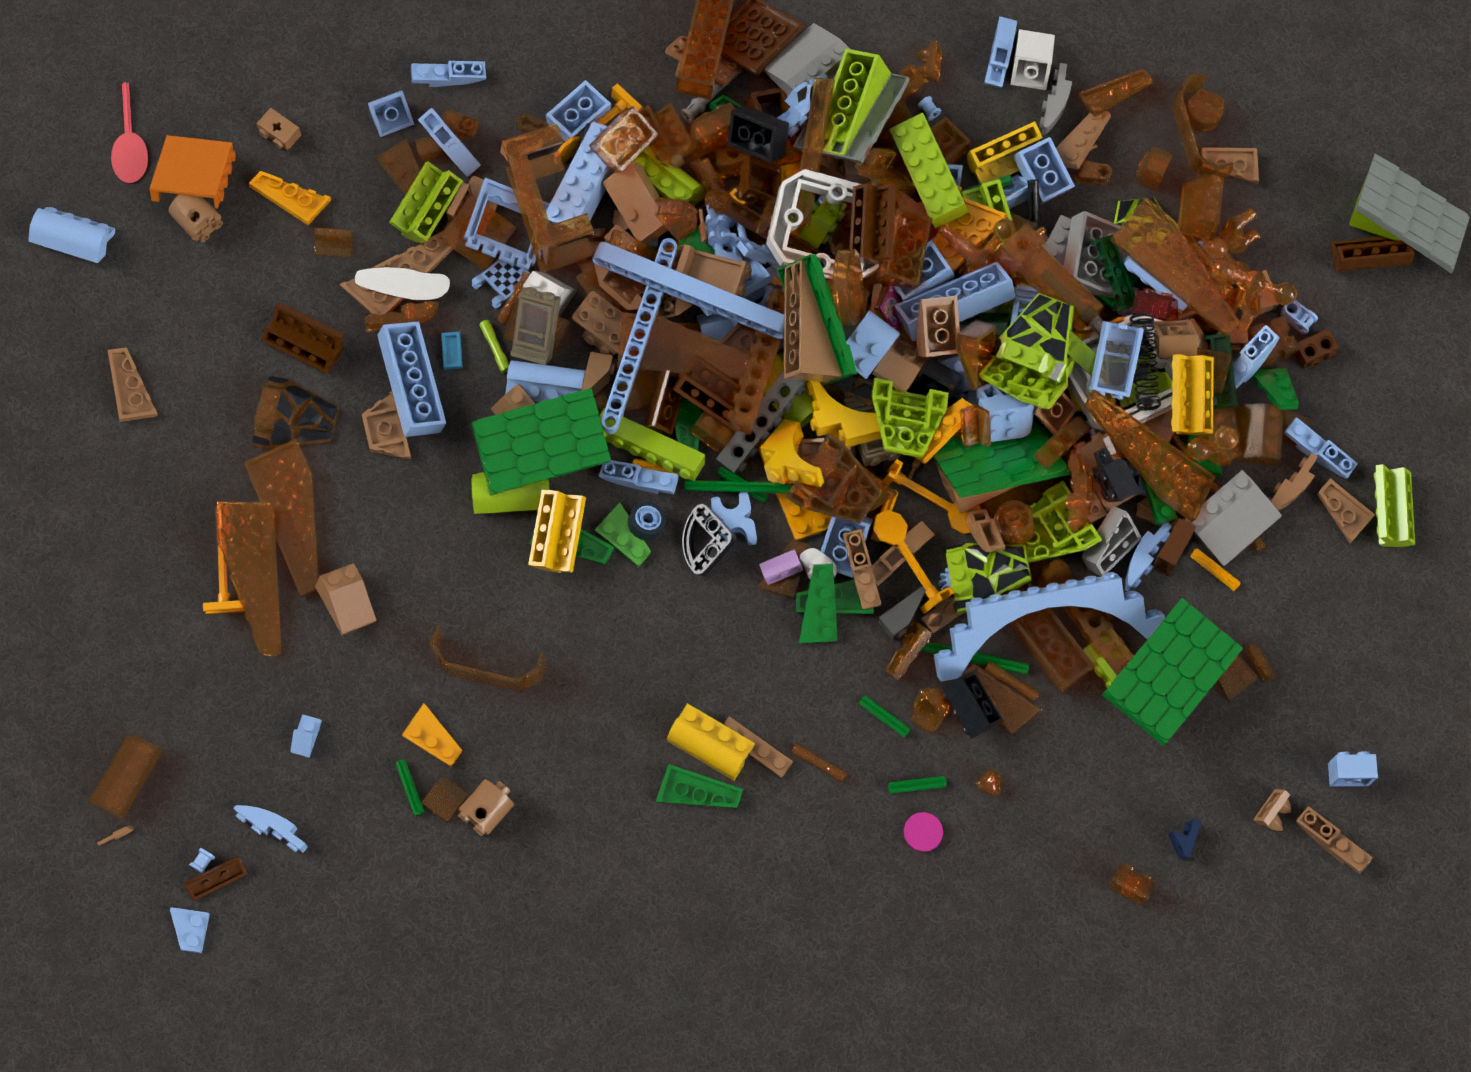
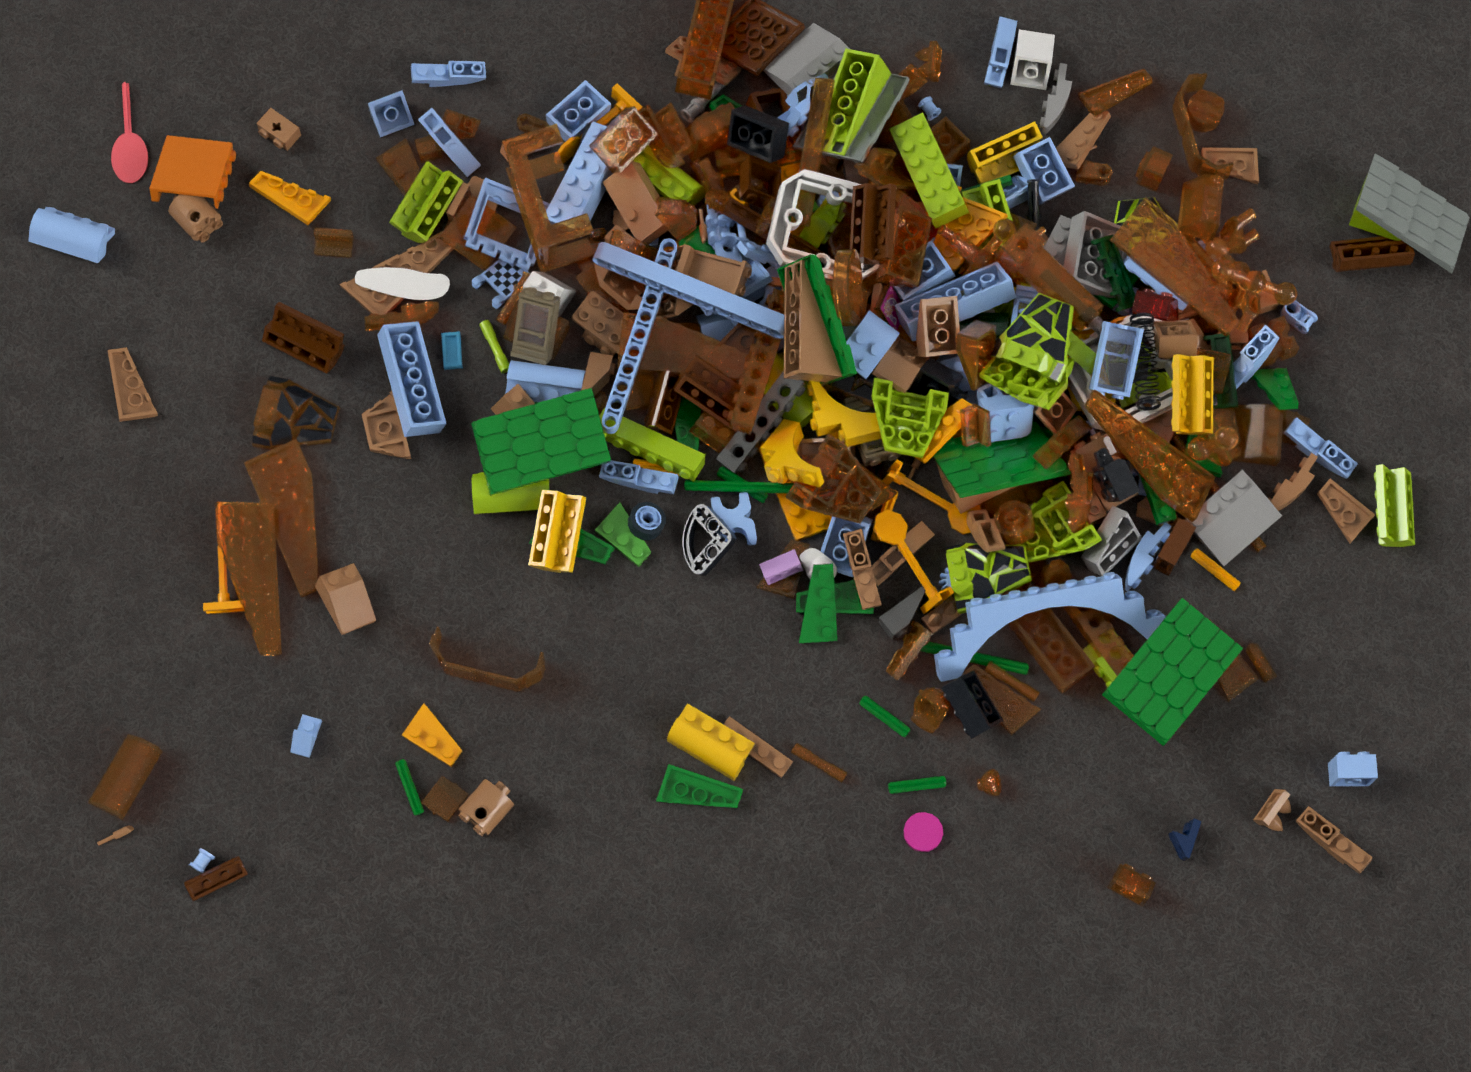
light blue wing [170,907,210,953] -> none
light blue slope [233,805,308,853] -> none
reddish brown brick [1292,329,1339,369] -> none

